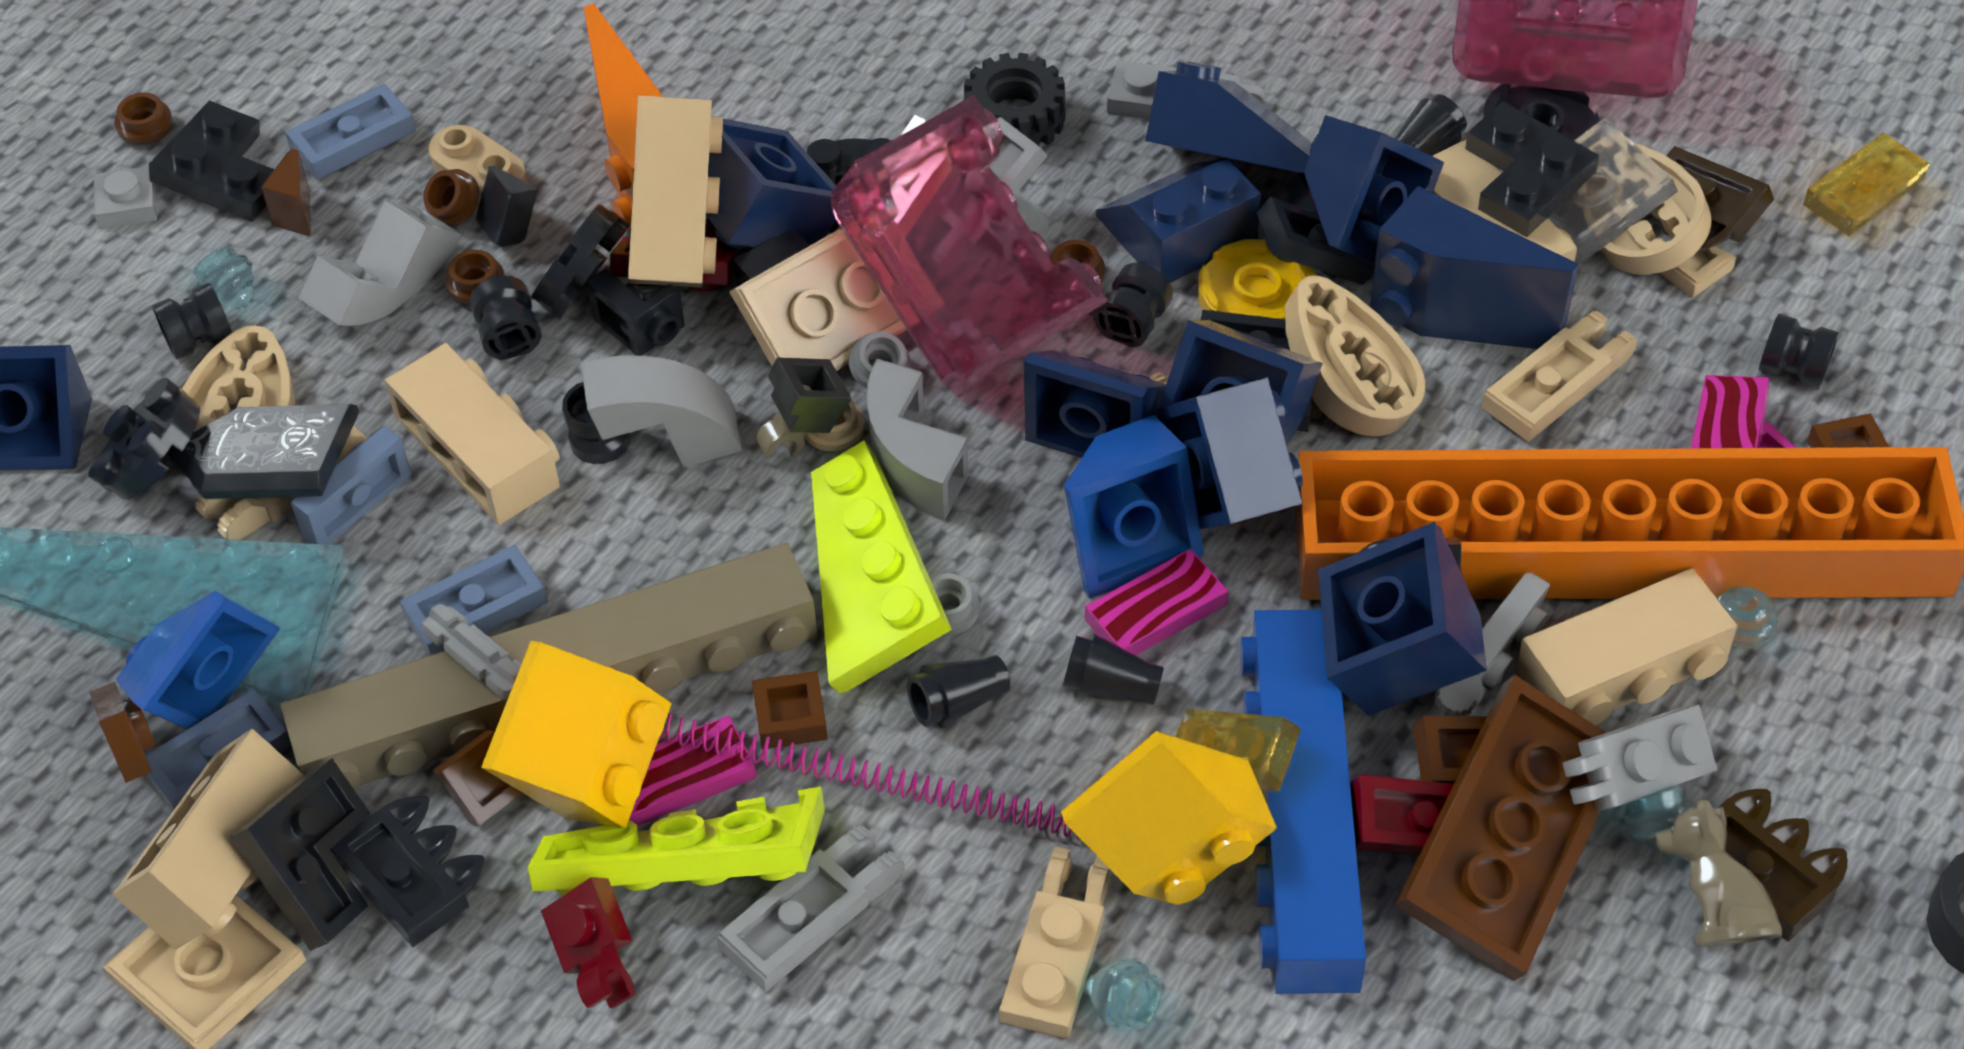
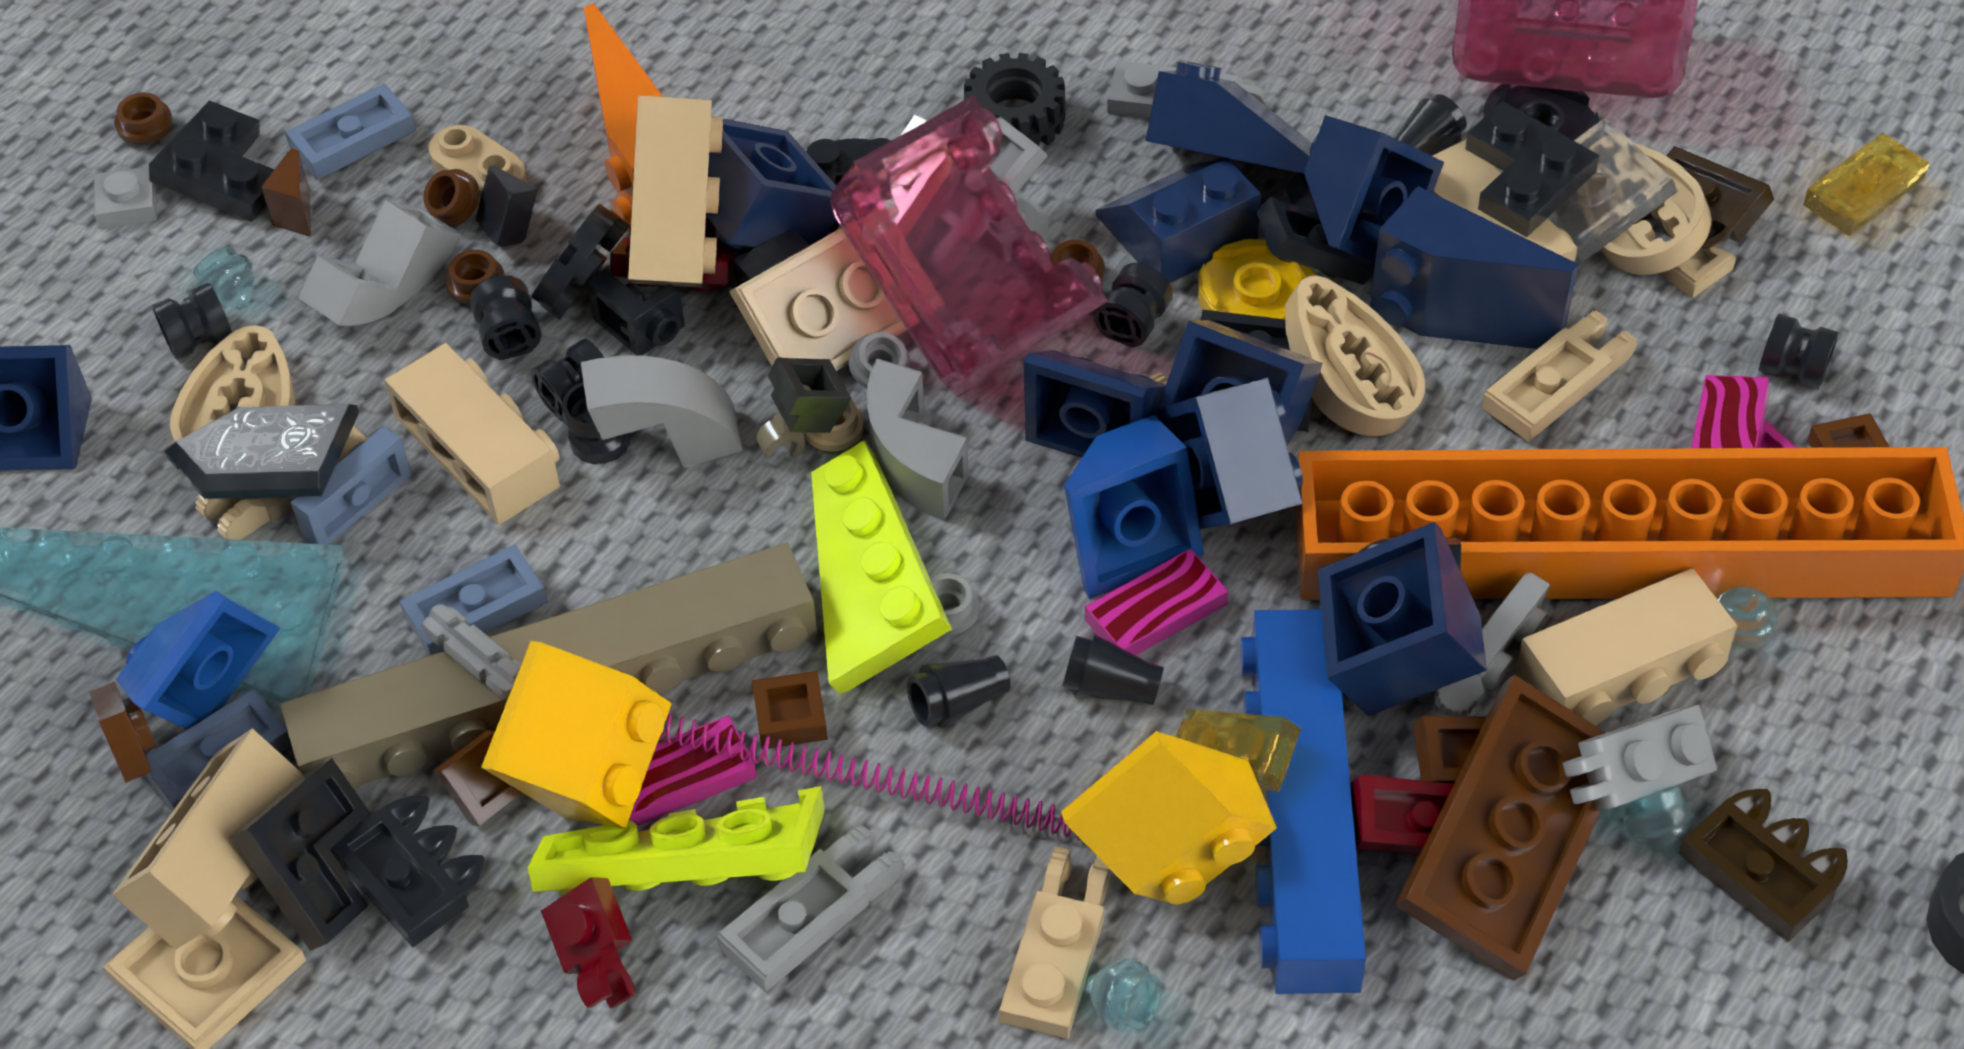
black plate [88,378,200,500] -> none
dark tan animal [1655,799,1782,947] -> none
none -> black wheel [531,339,605,421]

